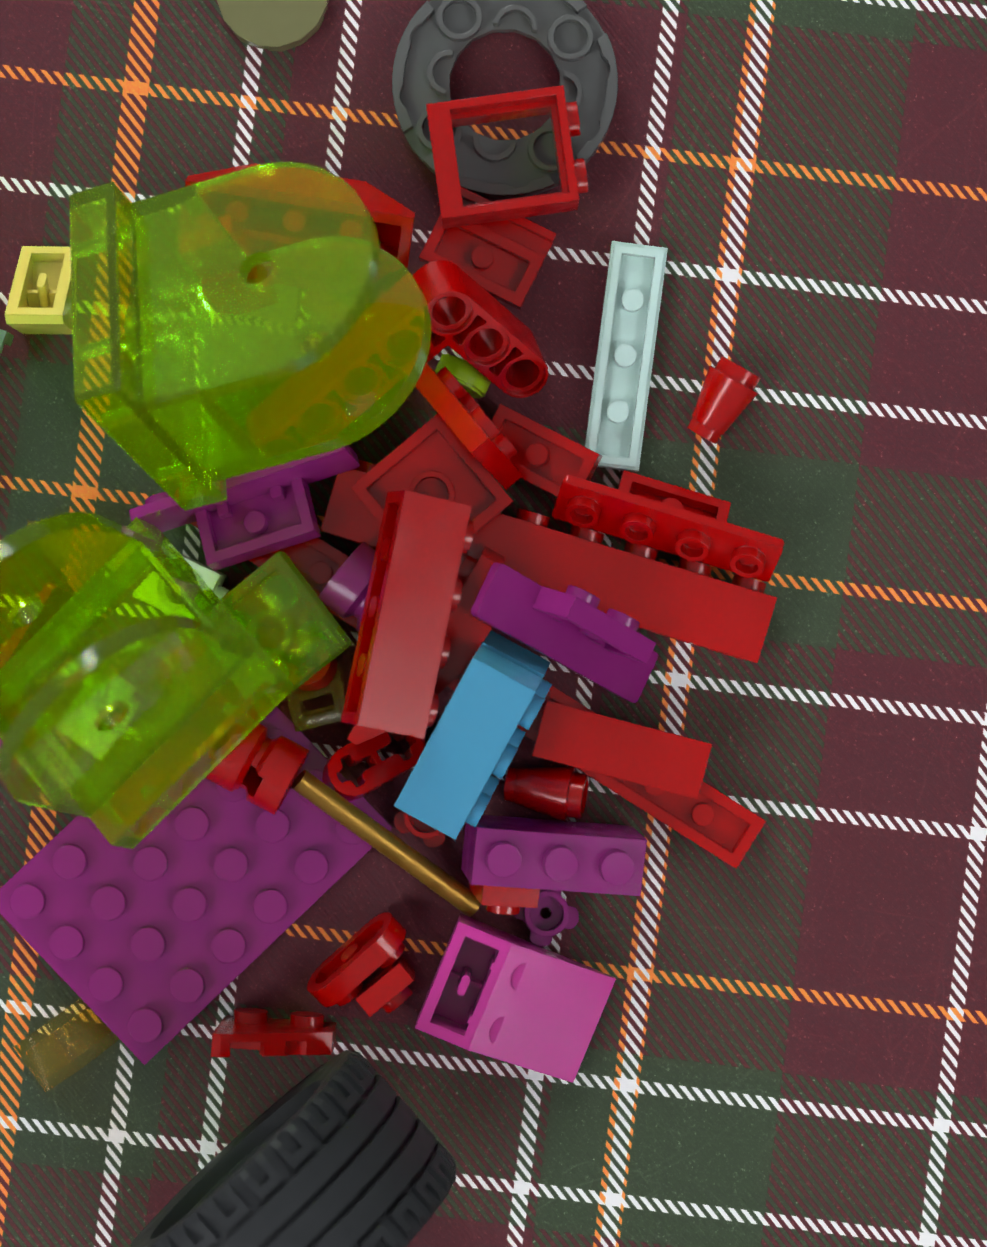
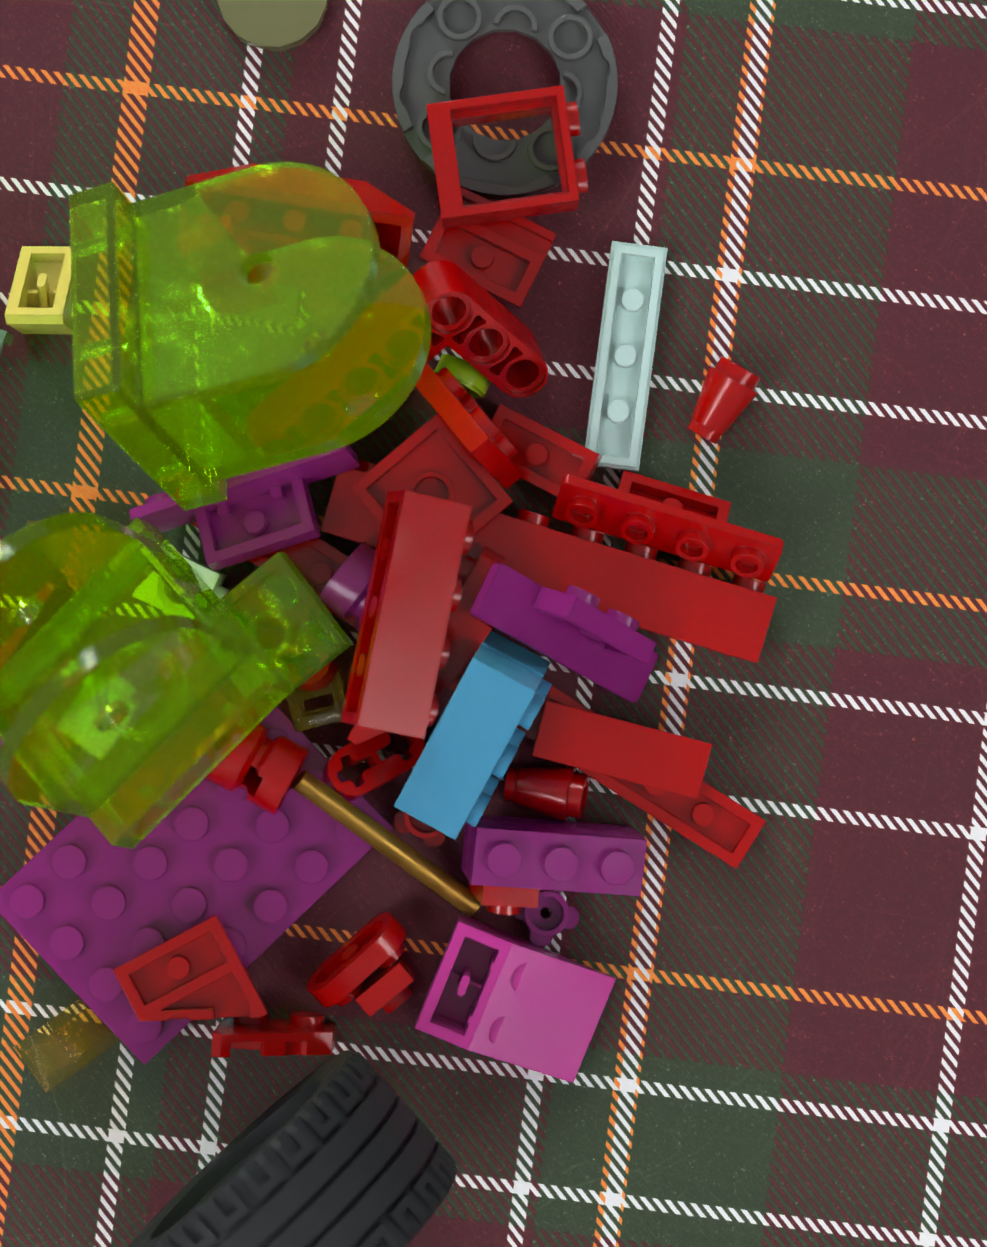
none -> red wing [113,914,269,1022]

